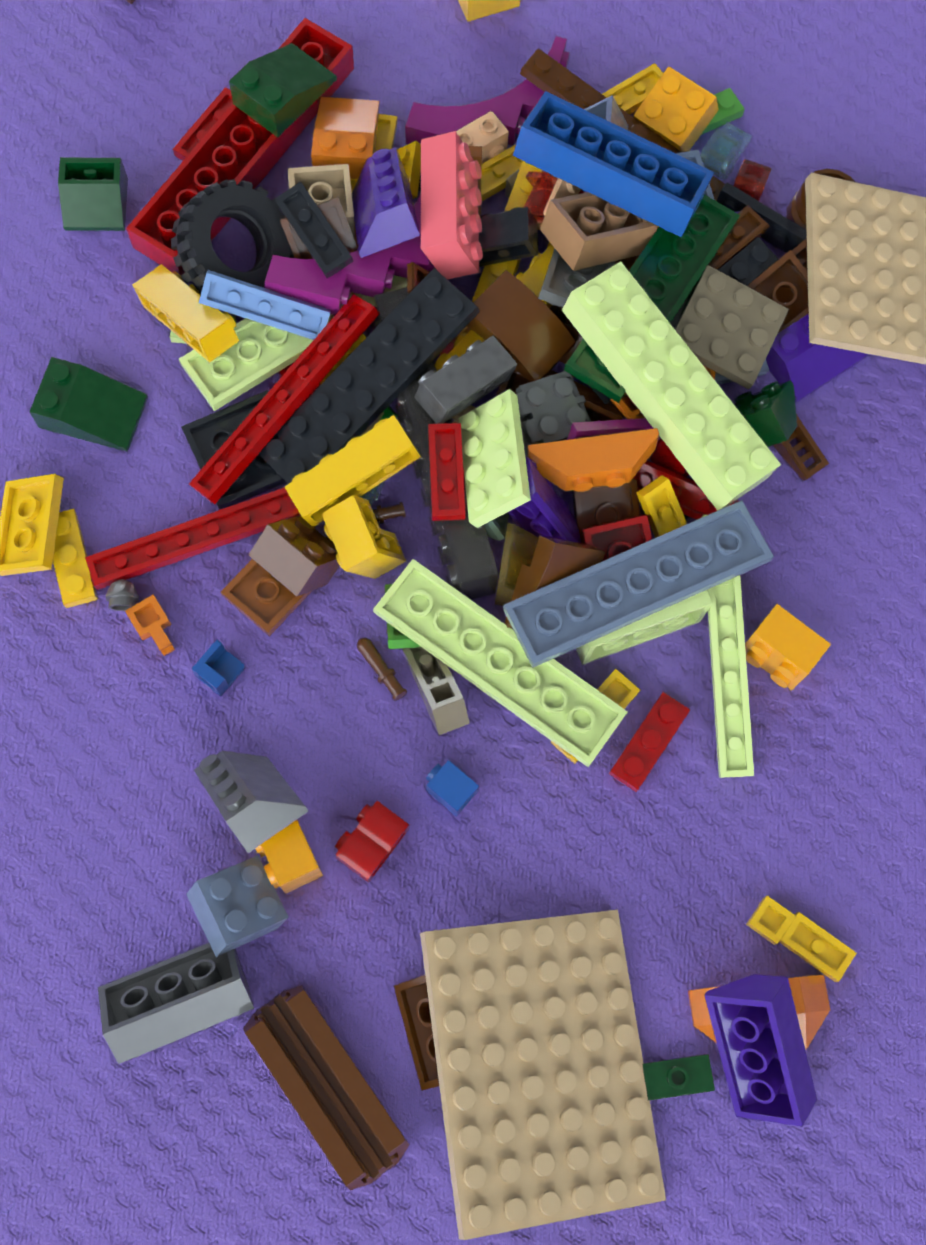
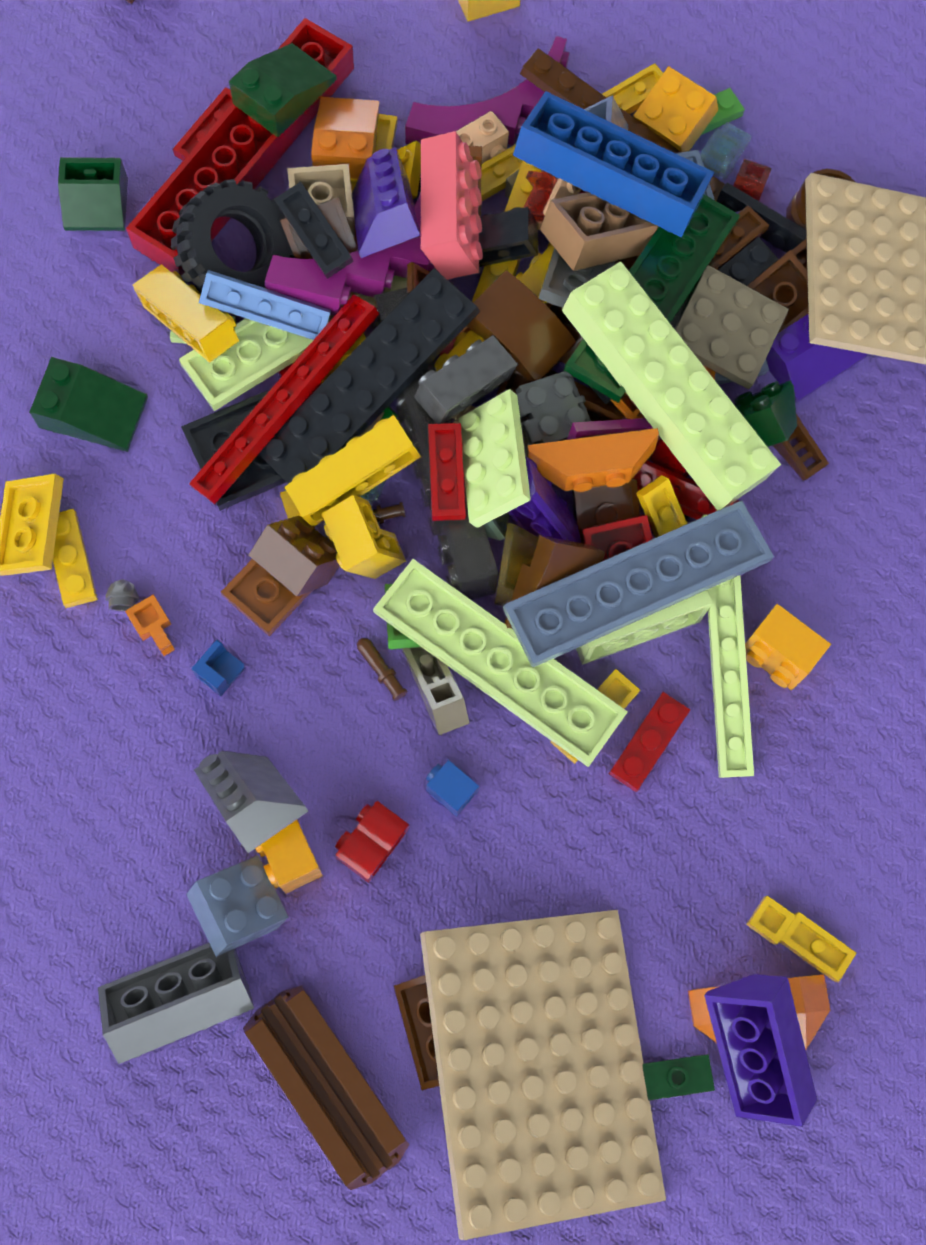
red plate [85,487,302,590] -> none

